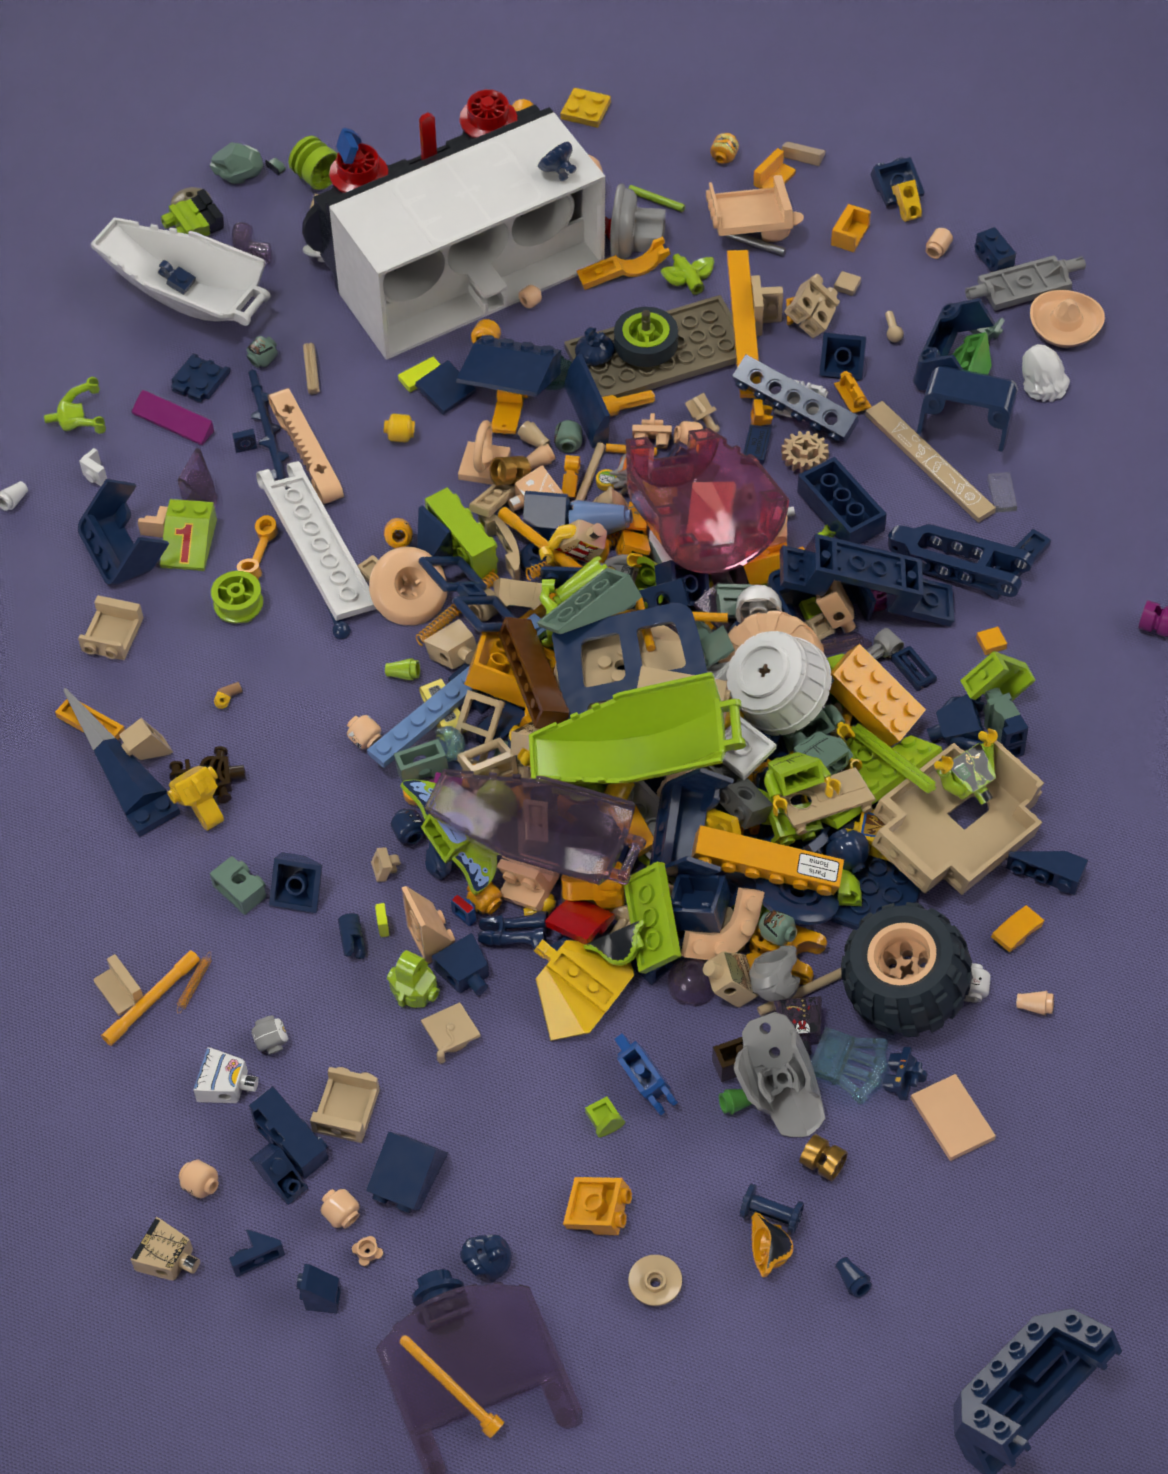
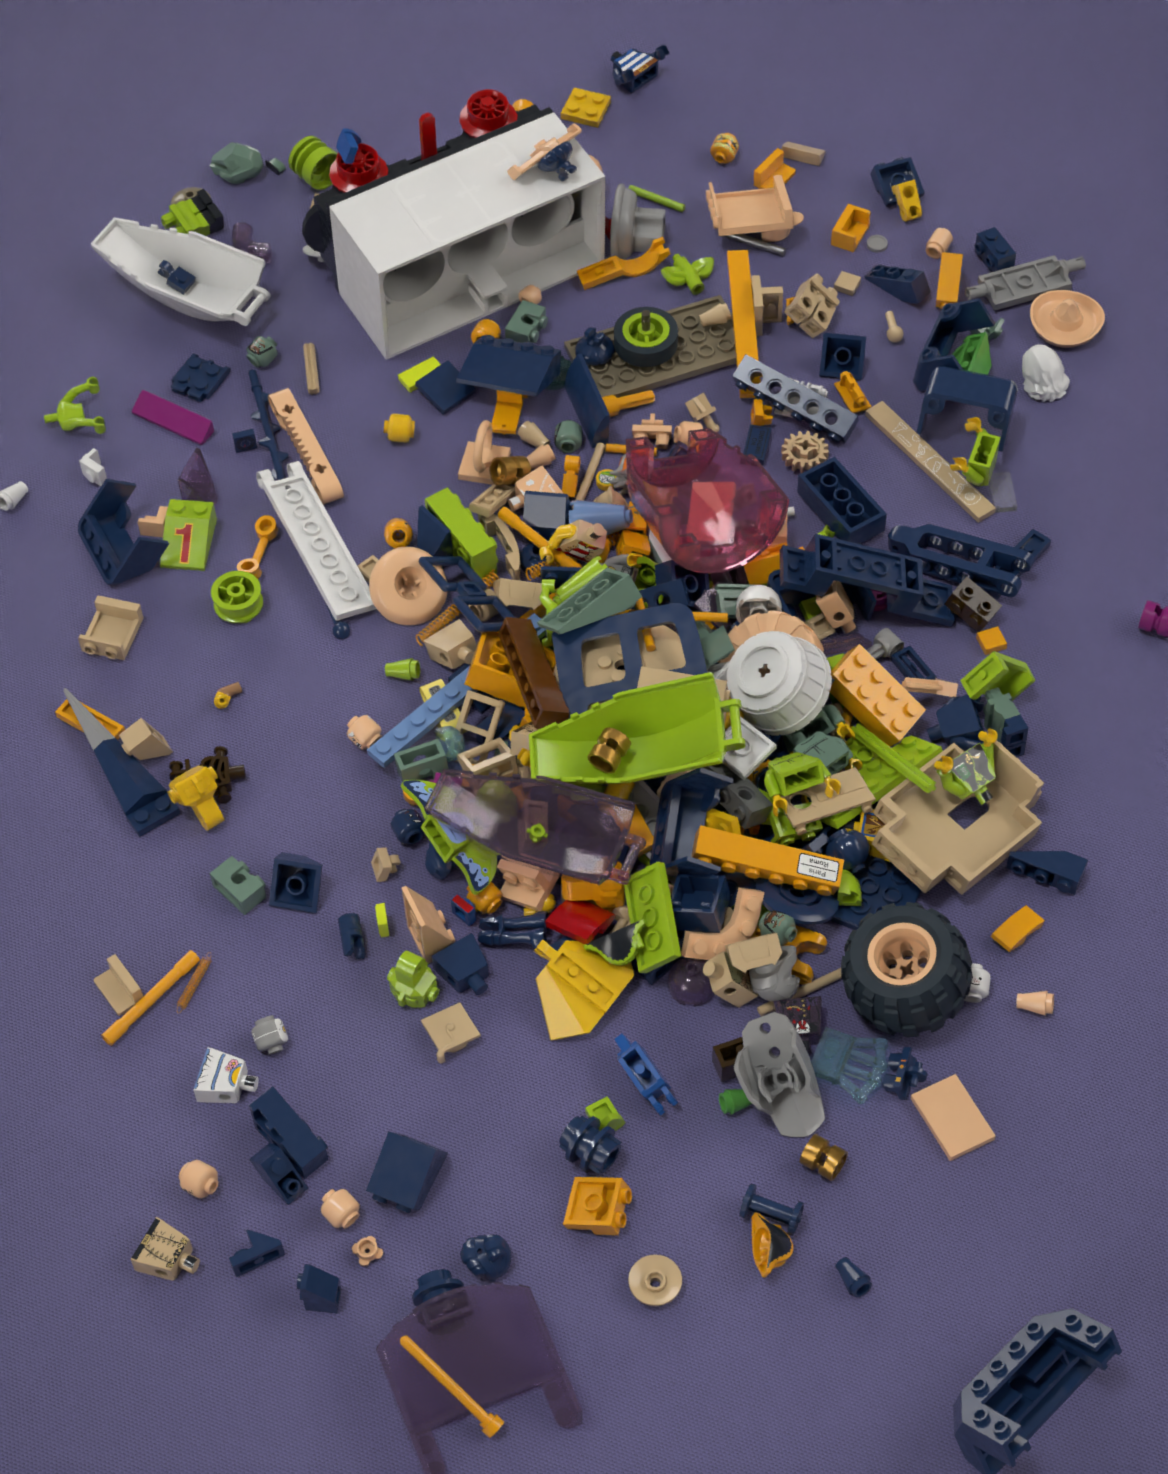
tan panel [310,1067,380,1143] -> none
none -> sand green brick [505,300,548,343]
none -> light nougat plate [507,123,582,180]
none -> lime piece [526,823,548,843]
none -> dark blue piece [559,1116,622,1174]
none -> pearl gold wheel [587,727,631,774]
none -> dark blue torso [610,44,669,93]
none -> tan cone [698,303,731,327]
none -> tan slope [725,933,782,973]
none -> dark blue slope [865,264,931,304]
none -> light grey piece [867,235,888,253]
none -> light nougat piece [902,677,958,697]
none -> light orange slope [935,252,963,310]
none -> dark brown brick [944,577,1002,632]
none -> lime torso [950,417,1001,486]

